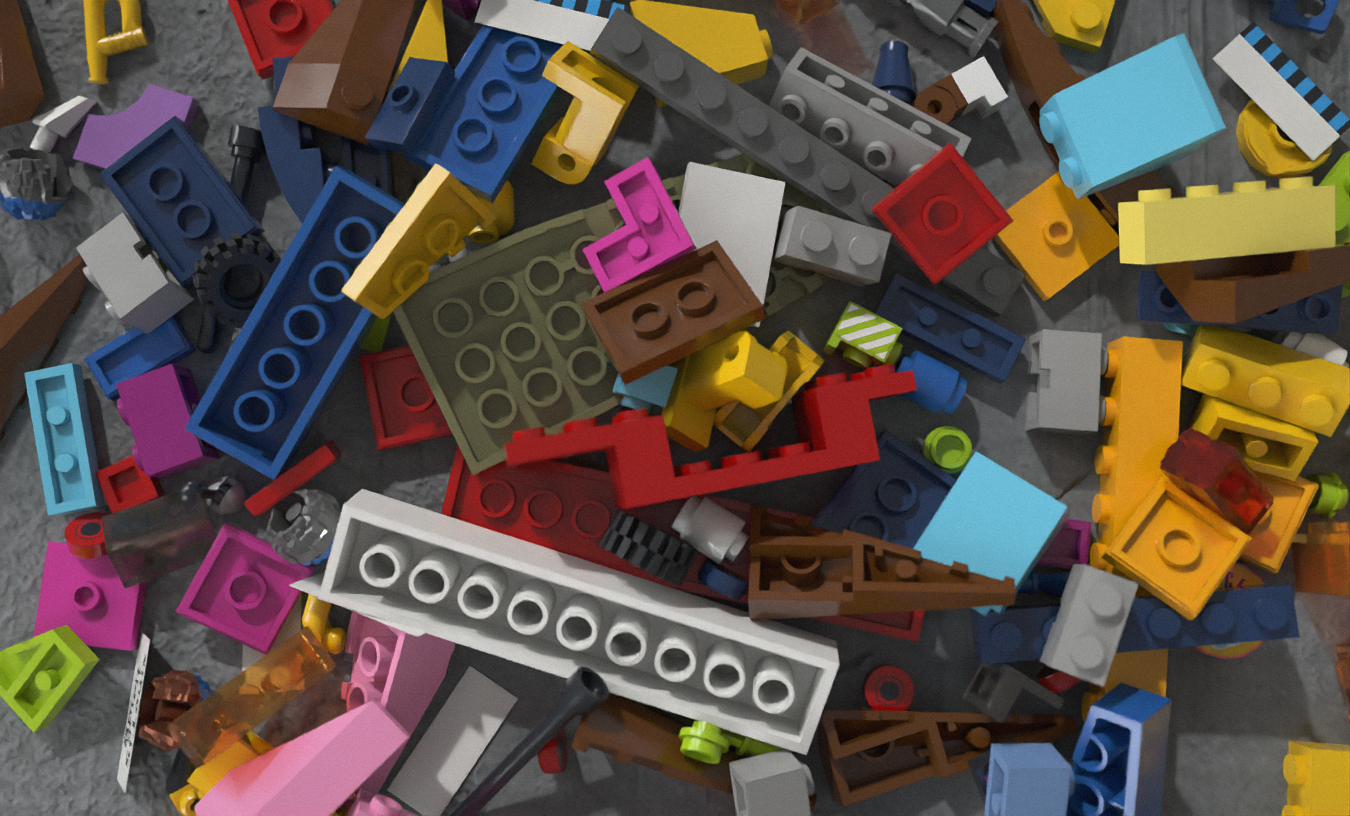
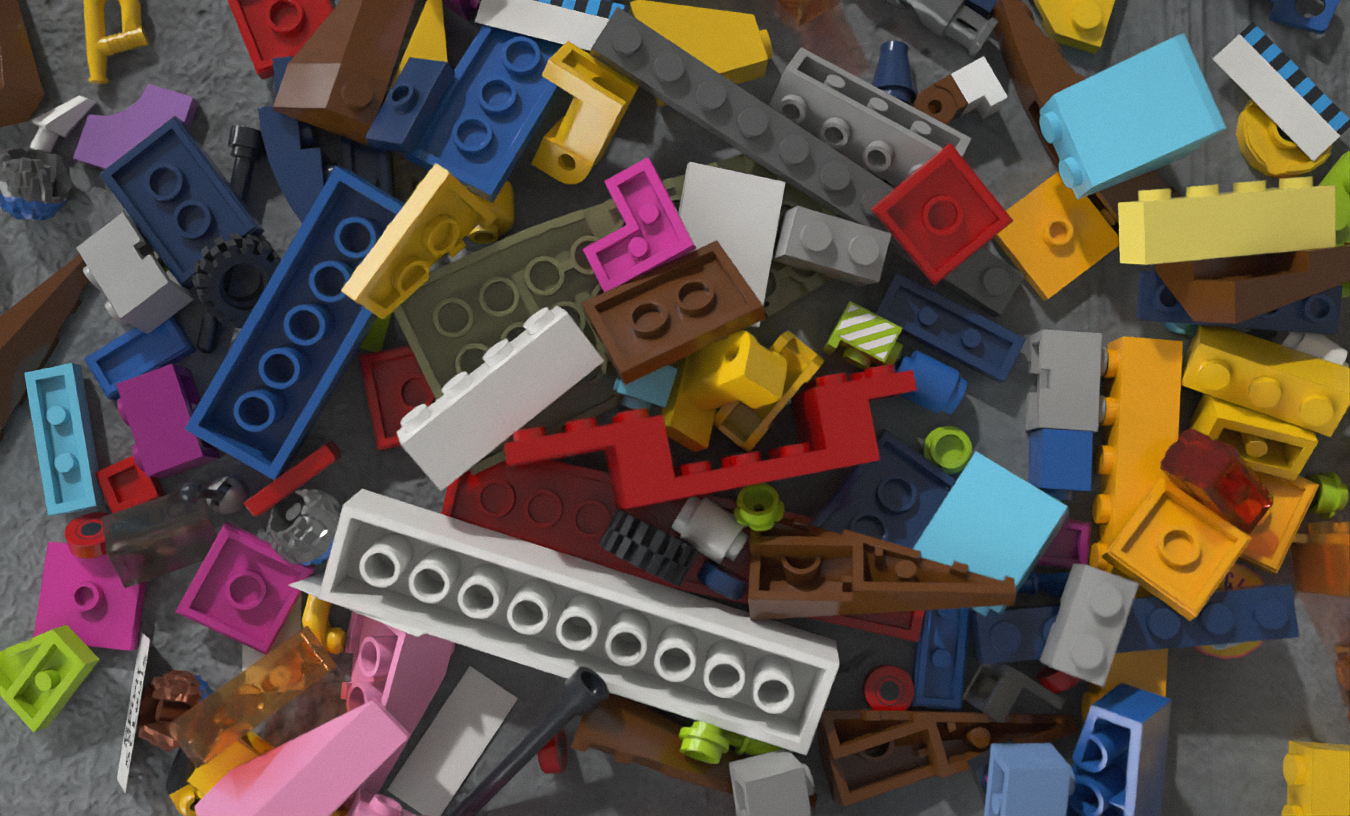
none -> white brick [397,306,604,491]
none -> lime plate [734,483,784,531]
none -> blue tile [911,608,971,711]
none -> blue brick [1028,429,1093,501]

